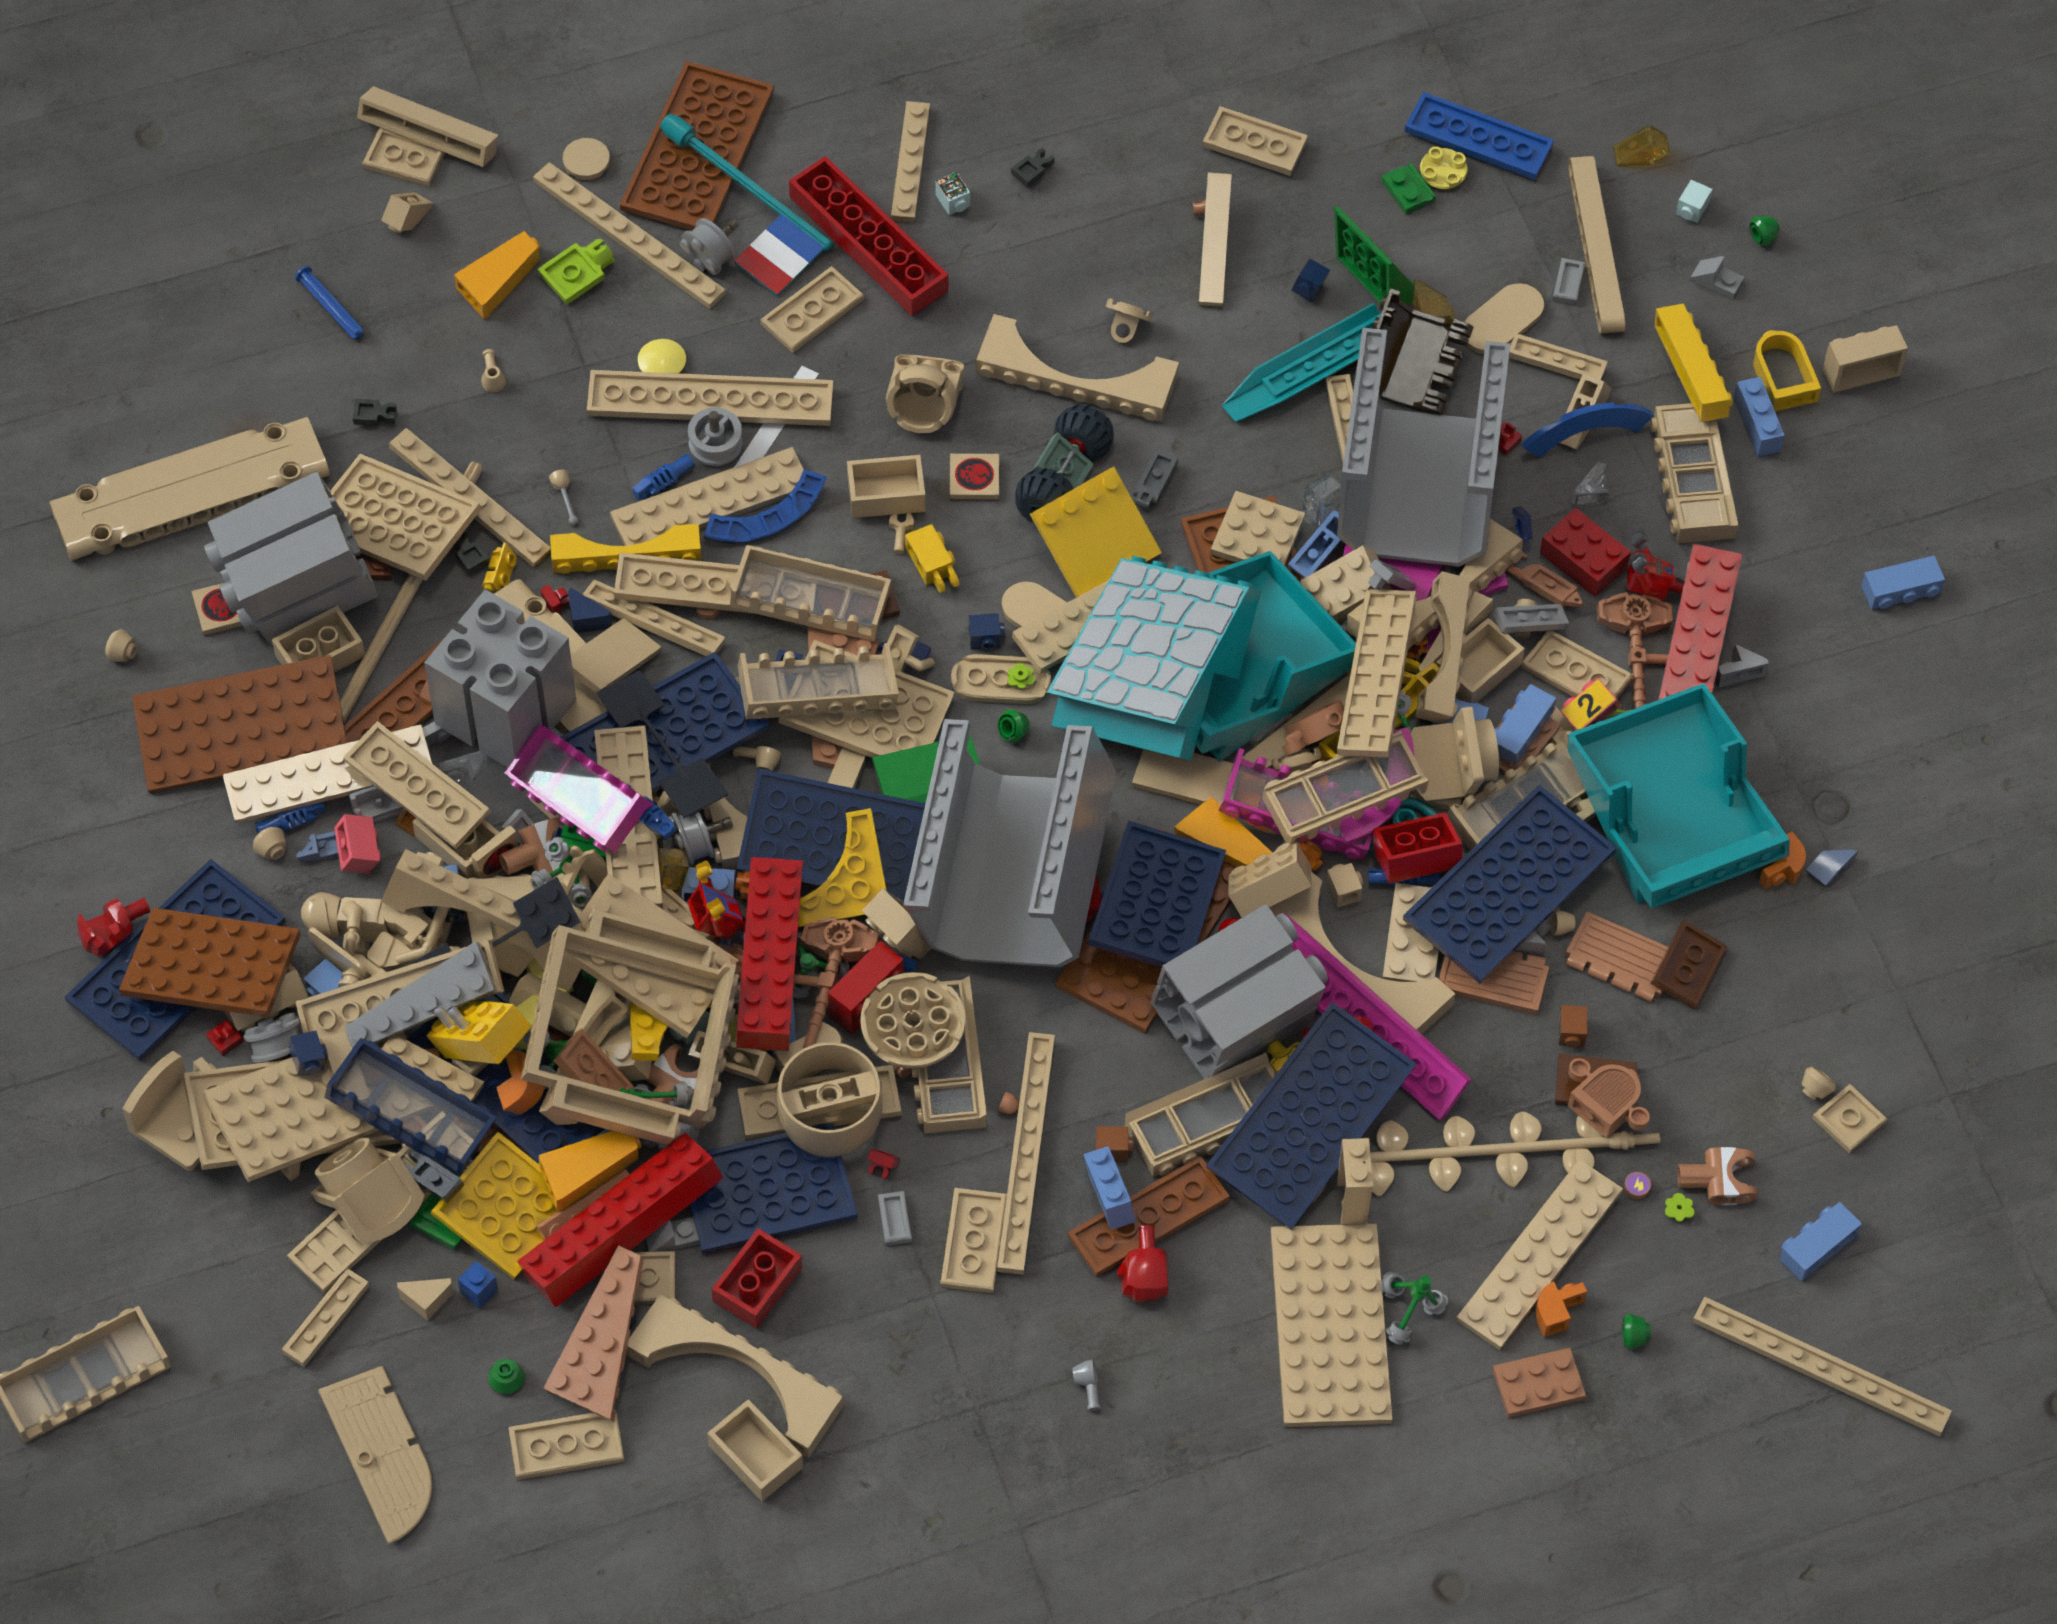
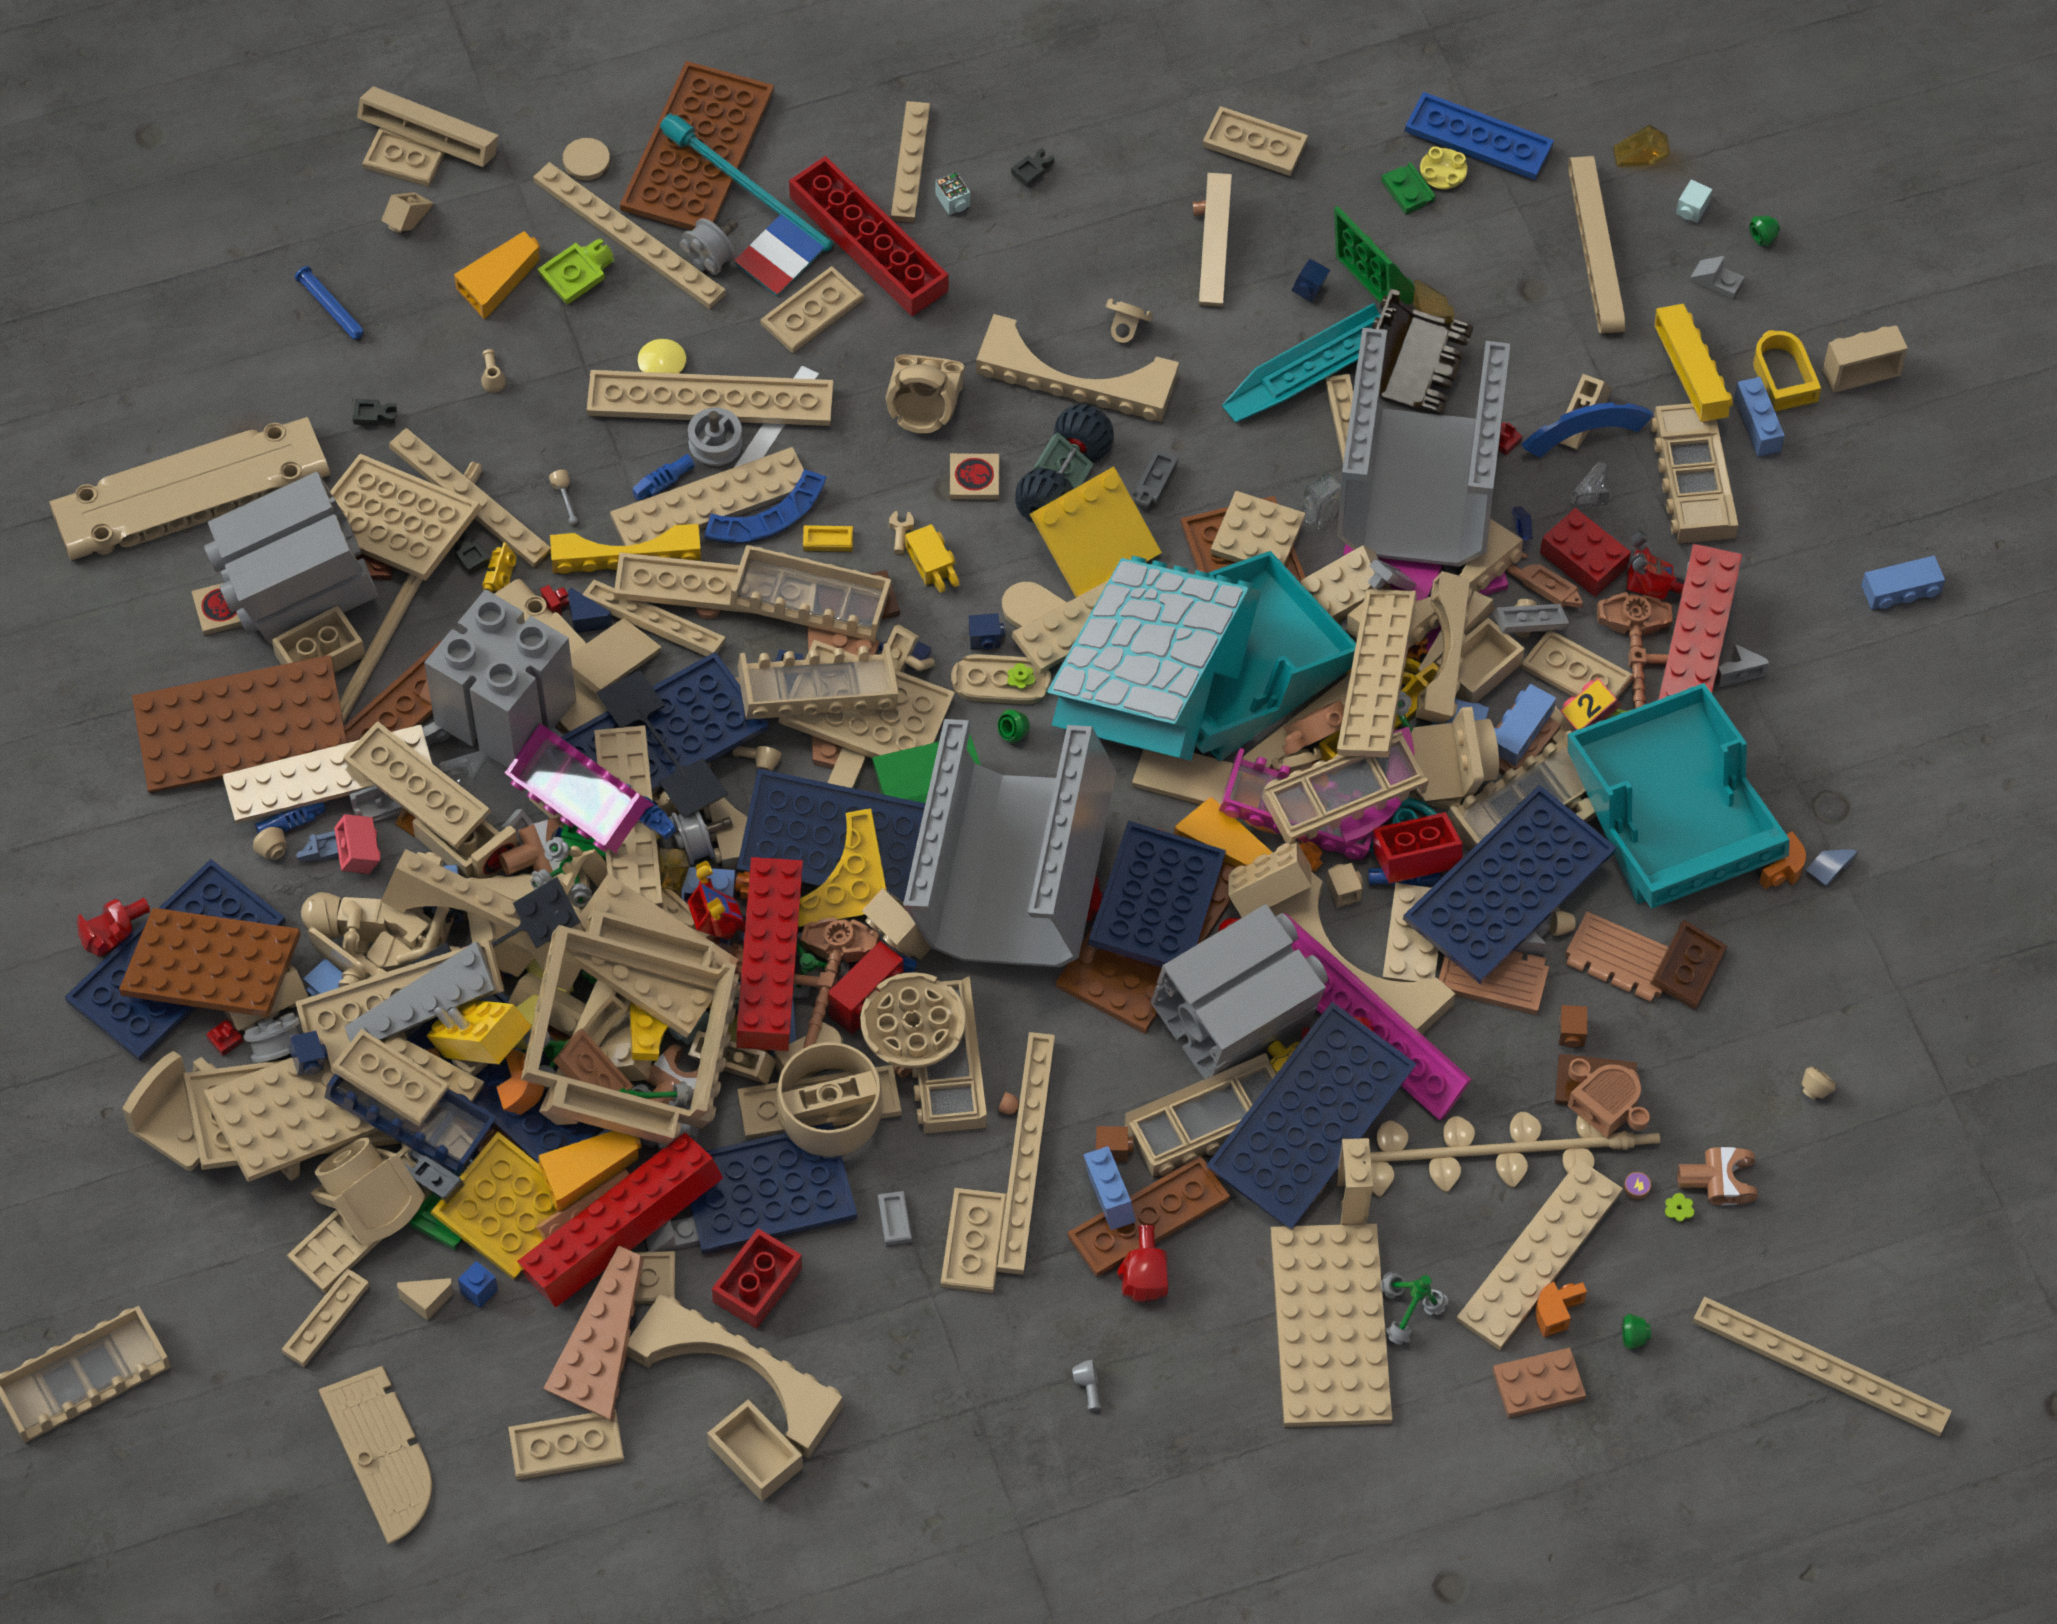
tan cone [105,629,138,662] -> none
green cone [488,1359,525,1394] -> none
tan piece [847,455,926,518] -> none
red tile [867,1148,900,1179] -> none
medium blue slope [1288,510,1343,578] -> none
tan tile [1465,283,1544,354] -> none
tan plate [1509,333,1608,380] -> none
light grey tile [1552,258,1585,305] -> none
medium blue brick [1779,1202,1862,1281] -> none
tan tile [1812,1084,1887,1154] -> none
none -> tan tile [331,1029,450,1127]
none -> yellow tile [803,525,853,552]

